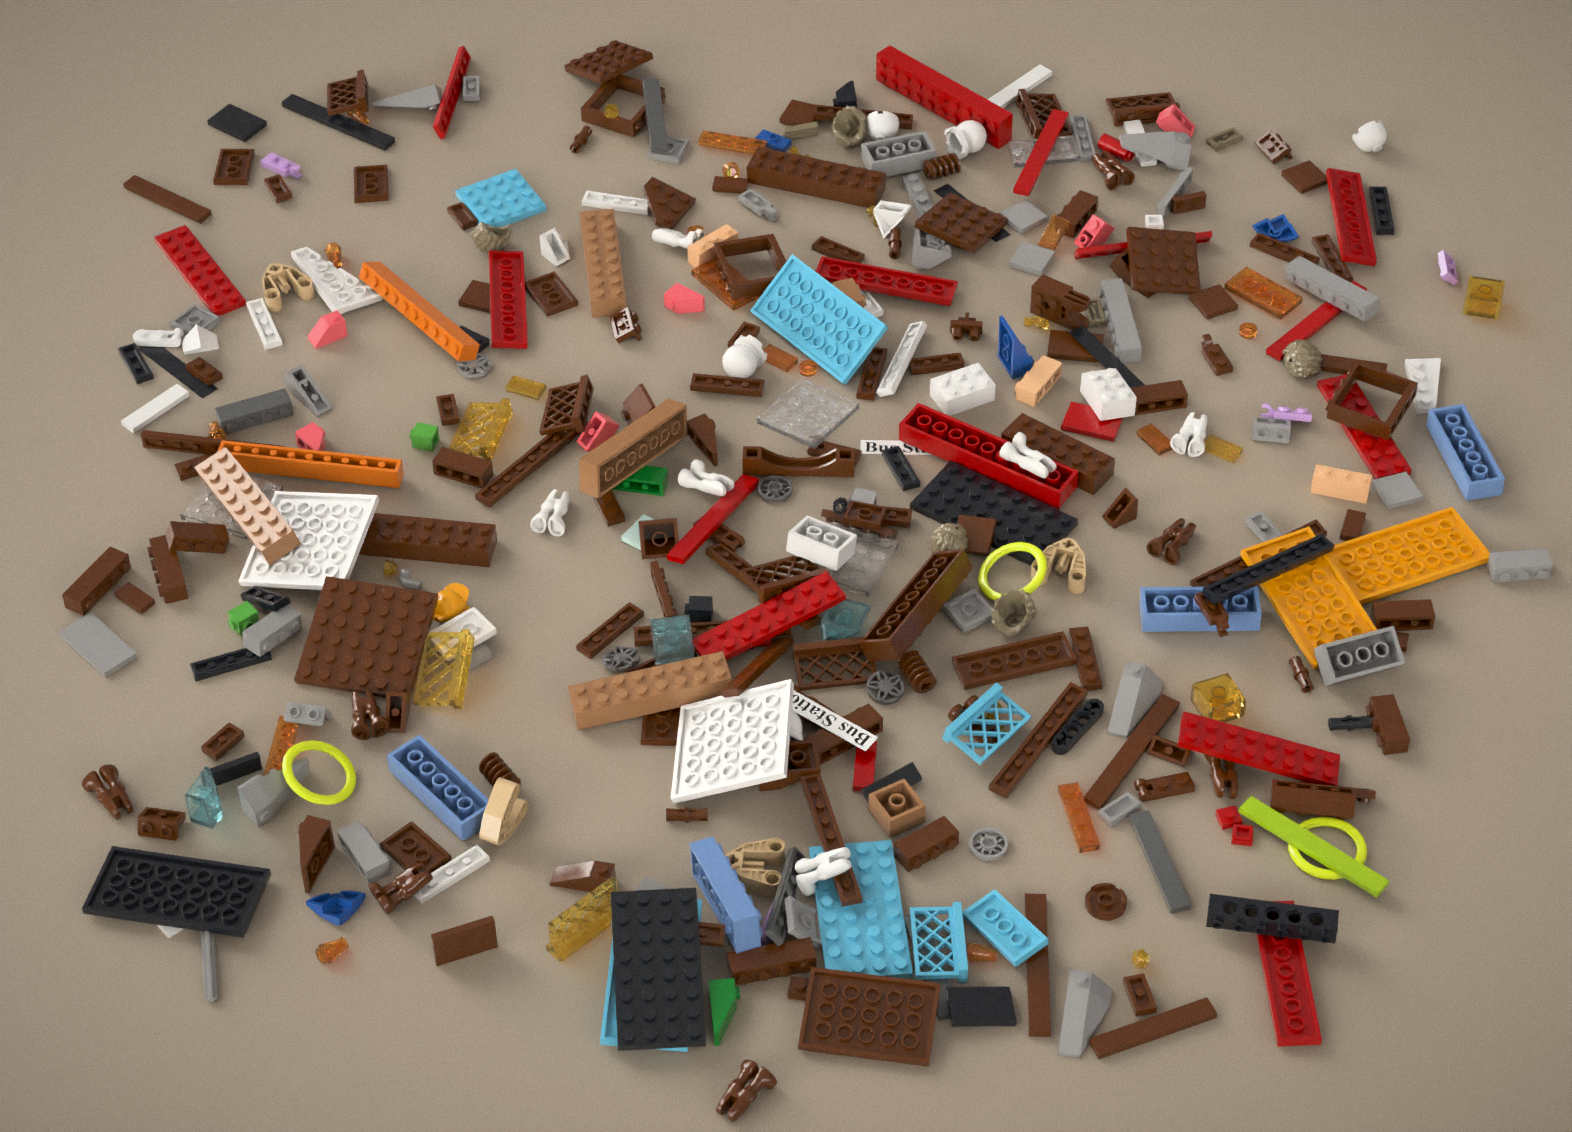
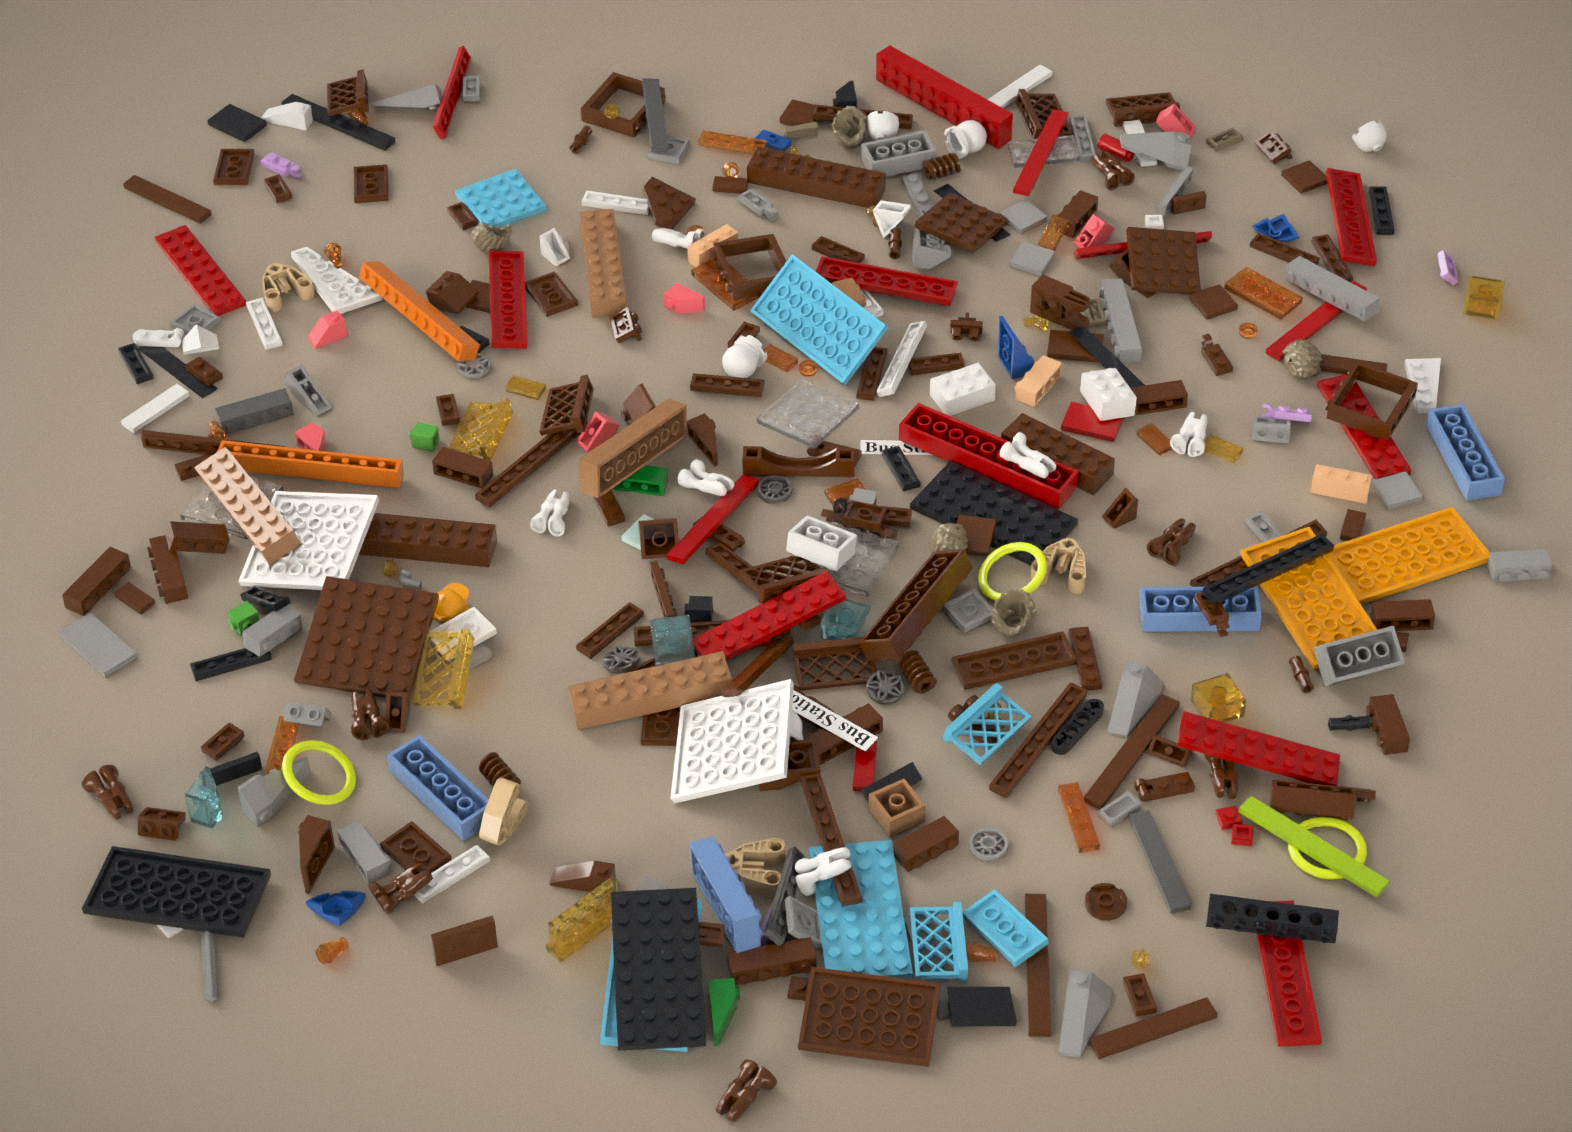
reddish brown plate [564,40,654,84] -> none
reddish brown pin [666,807,708,823] -> none
none -> white slope [262,102,313,130]
none -> reddish brown slope [425,271,479,314]
none -> clear orange tile [824,478,866,506]

